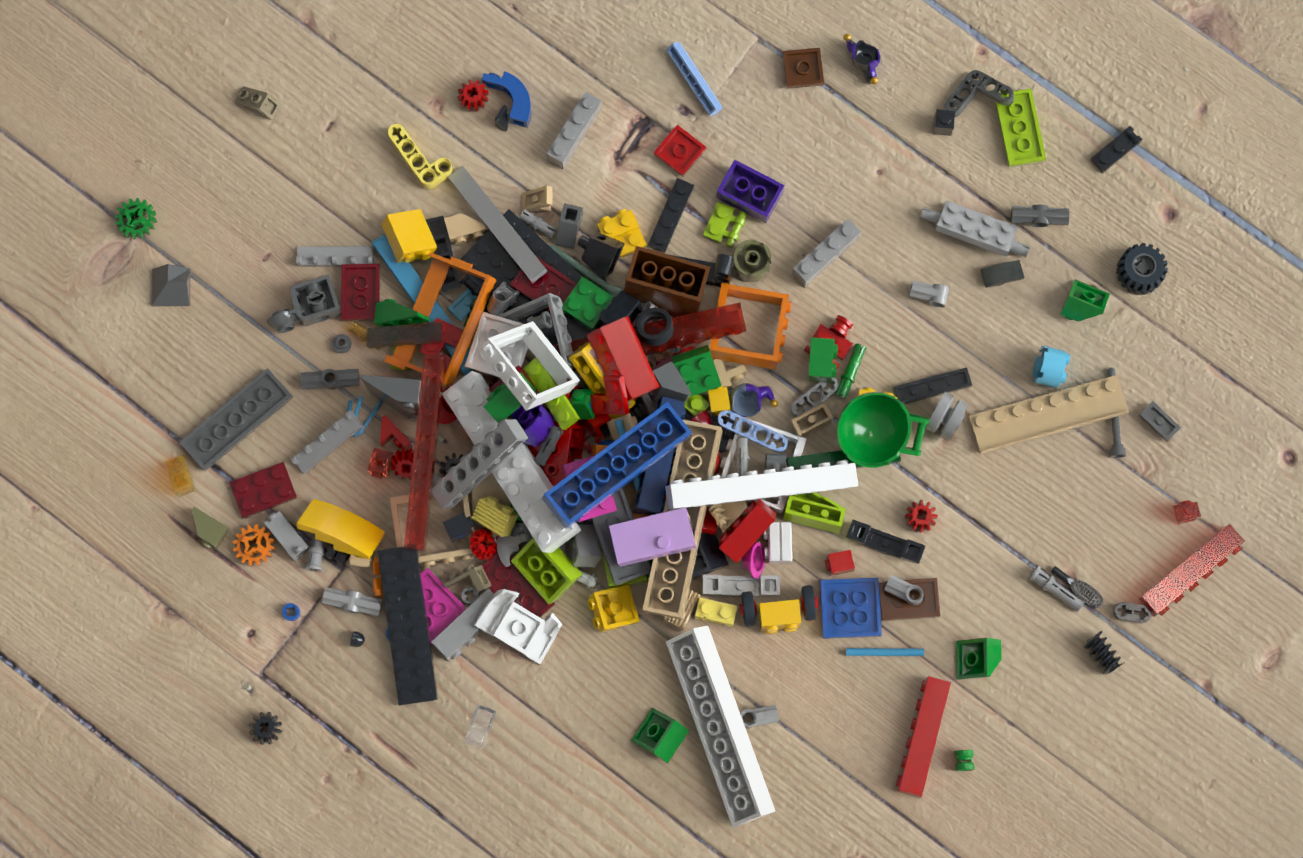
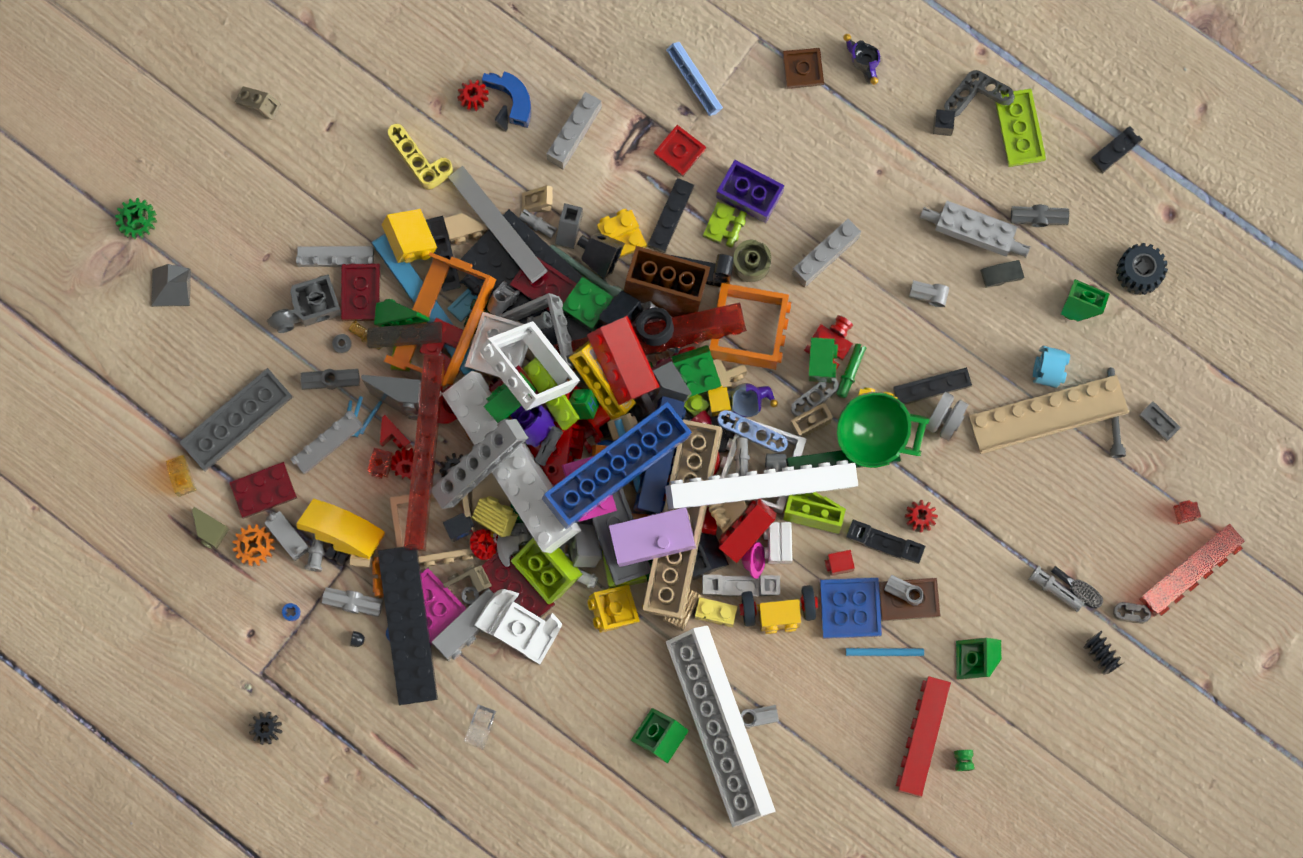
red plate [590,375,630,415] -> none

